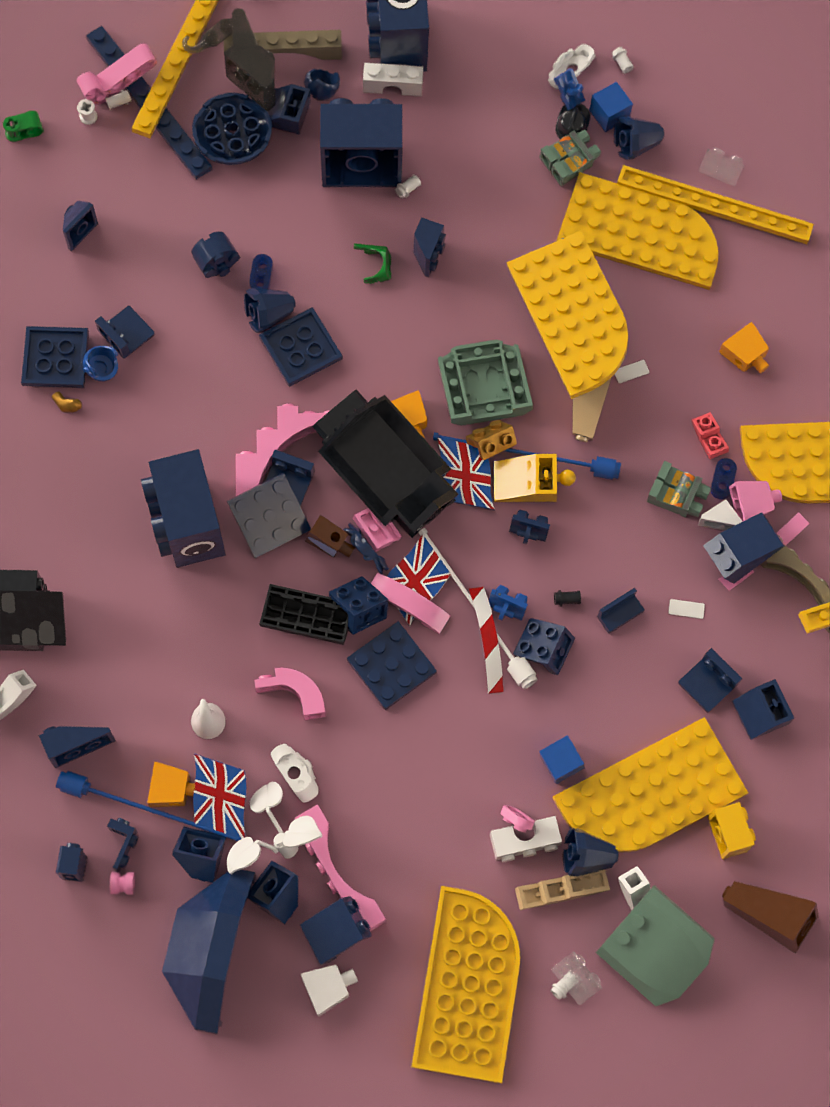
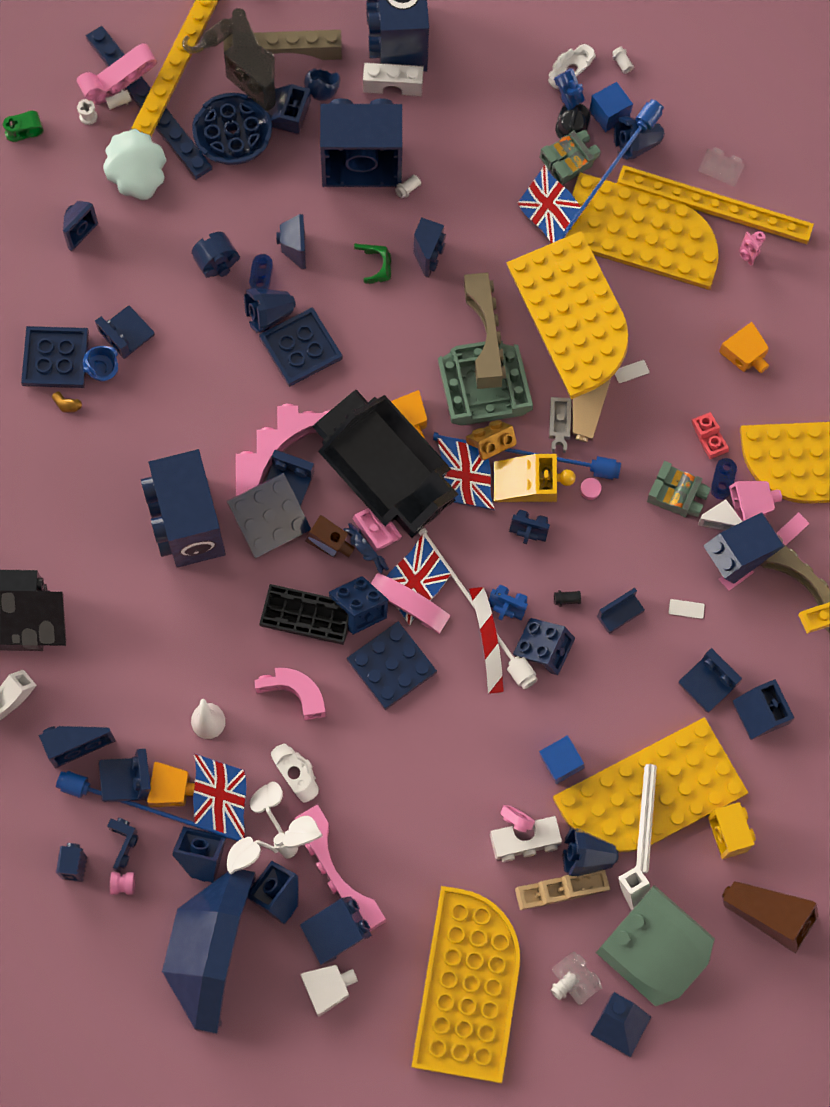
none -> dark blue bracket [98,749,151,802]
none -> light aqua piece [103,129,167,200]
none -> dark blue slope [276,214,306,269]
none -> dark tan arch [464,273,506,389]
none -> flag [518,99,664,243]
none -> light grey plate [549,397,572,453]
none -> bright pink tile [580,478,601,500]
none -> dark blue slope [590,992,651,1057]
none -> white axle [636,764,657,873]
none -> bright pink hinge [739,231,766,266]

